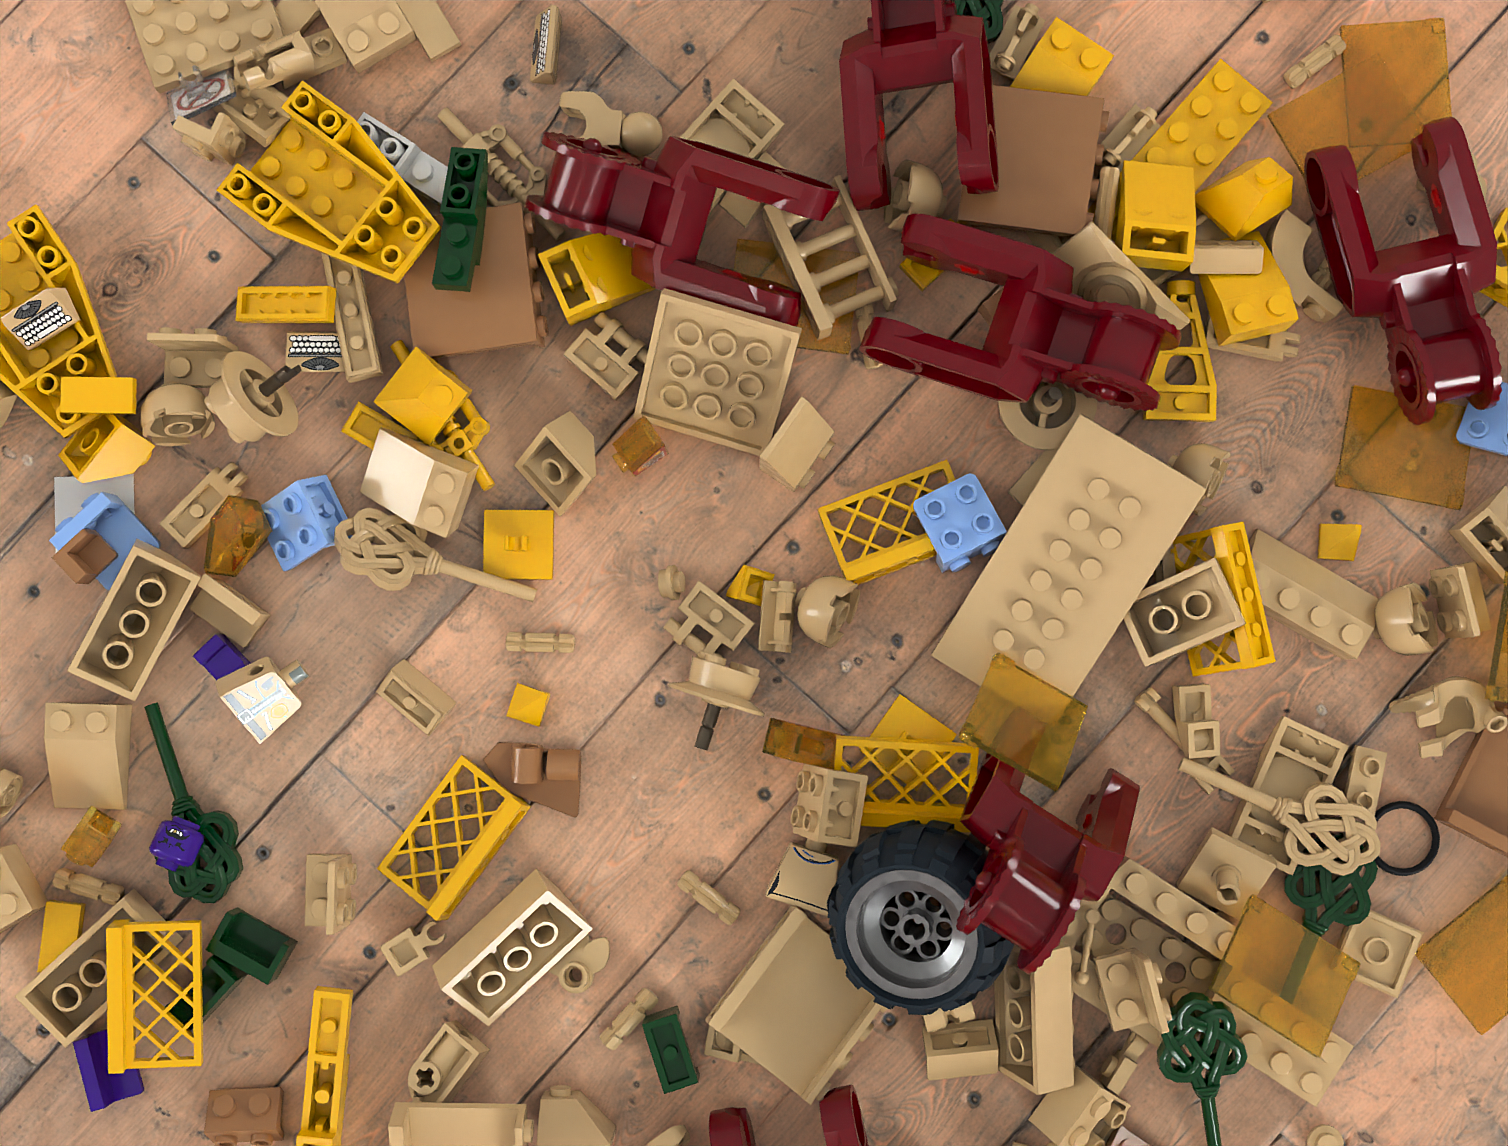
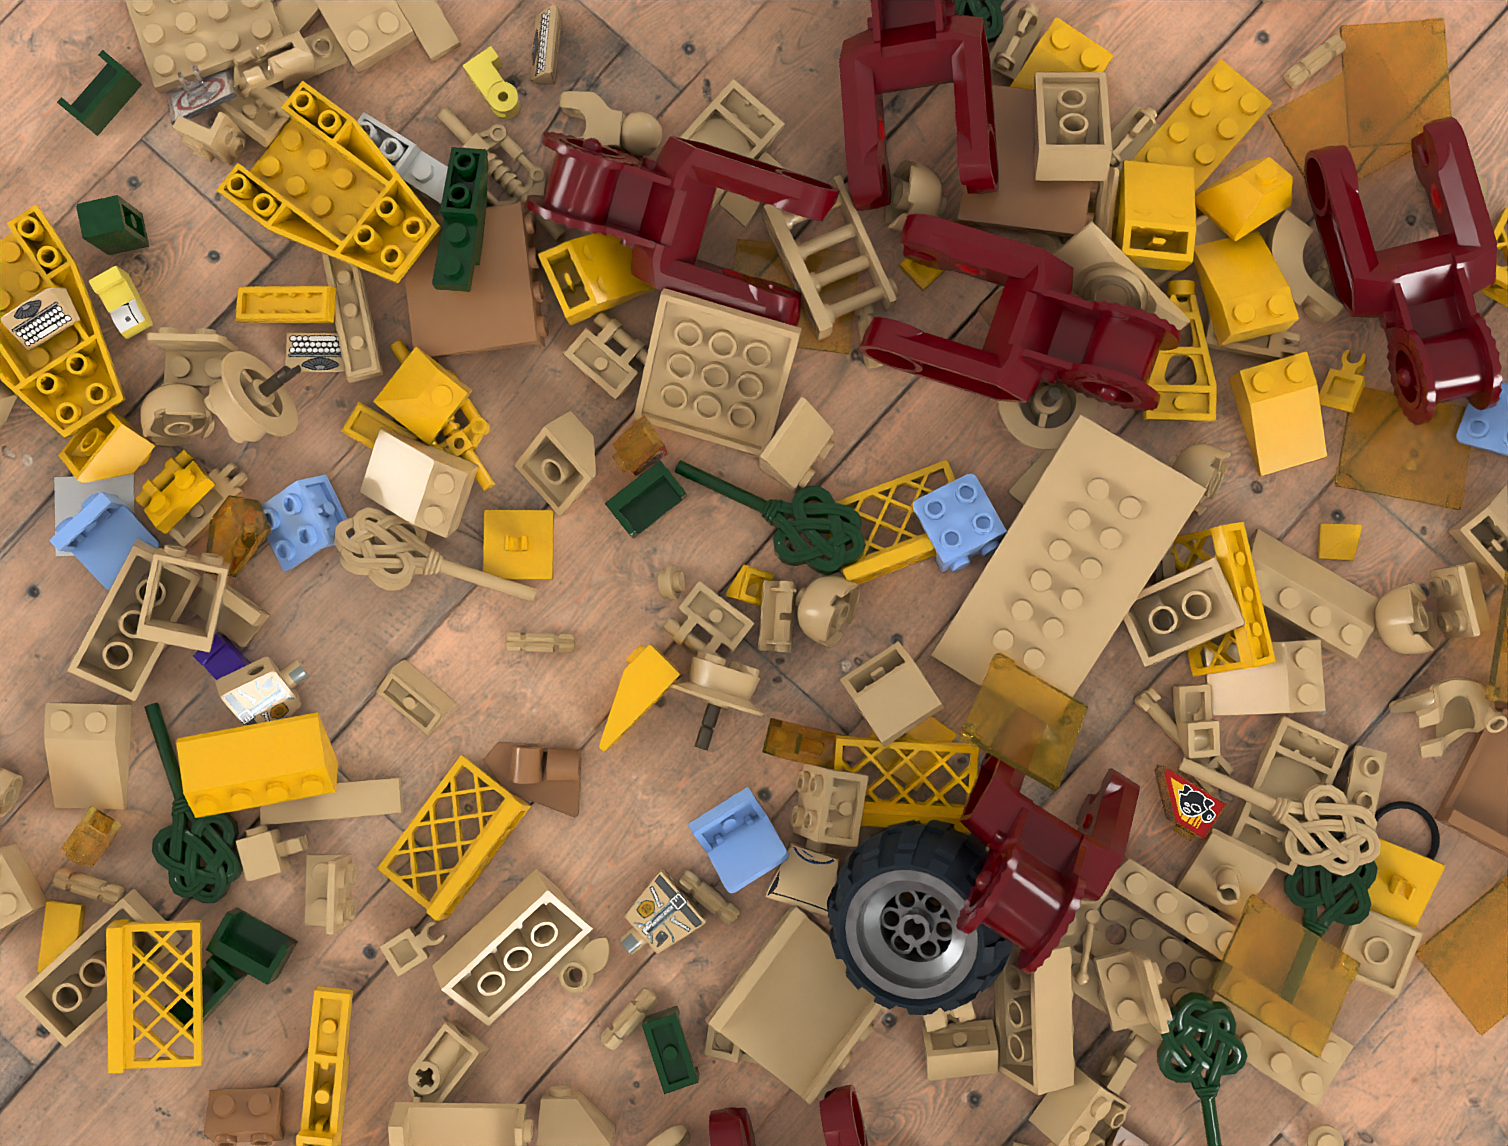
medium nougat panel [51,528,118,584] -> none
yellow tile [60,377,137,414] -> none
dark purple panel [73,1029,144,1112] -> none
dark purple head [149,816,204,872] -> none
yellow slope [506,683,551,727] -> none
tan slope [1189,240,1264,274] -> none
none -> dark green panel [57,50,142,136]
none -> dark green panel [76,195,149,255]
none -> light yellow leg [88,265,153,339]
none -> yellow plate [134,449,216,535]
none -> tan window [135,545,231,652]
none -> yellow slope [176,712,338,818]
none -> tan brick [236,824,309,882]
none -> tan tile [259,777,404,825]
none -> light yellow leg [463,46,521,119]
none -> yellow slope [599,644,683,752]
none -> dark green panel [605,460,687,539]
none -> torso [619,868,707,955]
none -> dark green piece [675,460,865,575]
none -> light blue bracket [688,787,789,893]
none -> tan slope [840,641,944,747]
none -> tan slope [1034,72,1112,181]
none -> slope [1154,765,1227,842]
none -> tan slope [1203,640,1326,716]
none -> yellow slope [1228,351,1327,477]
none -> yellow plate [1319,349,1367,413]
none -> yellow piece [1354,837,1446,928]

